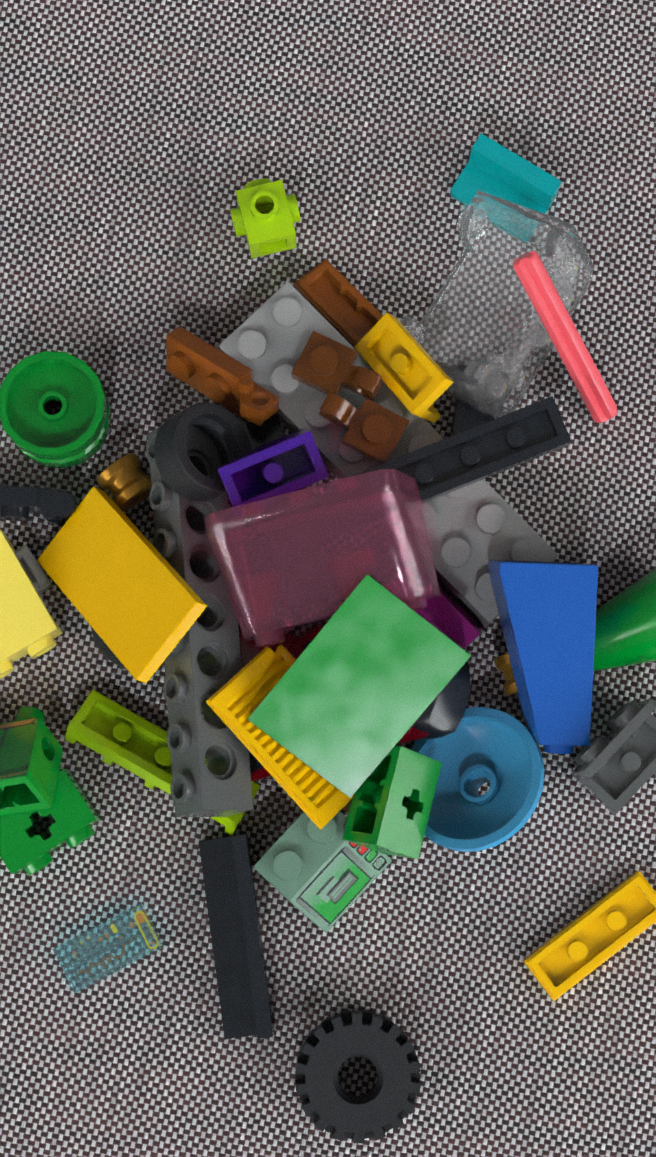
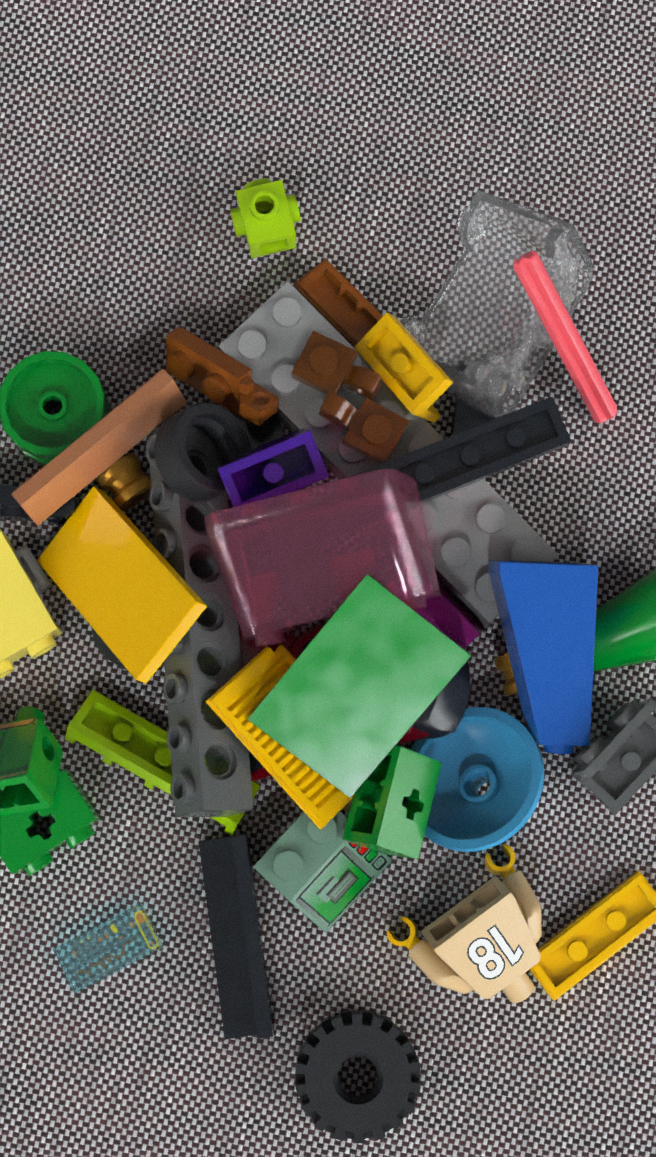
teal panel [450,133,562,241] -> none
none -> nougat tile [11,369,187,526]
none -> tan torso [387,844,542,1003]

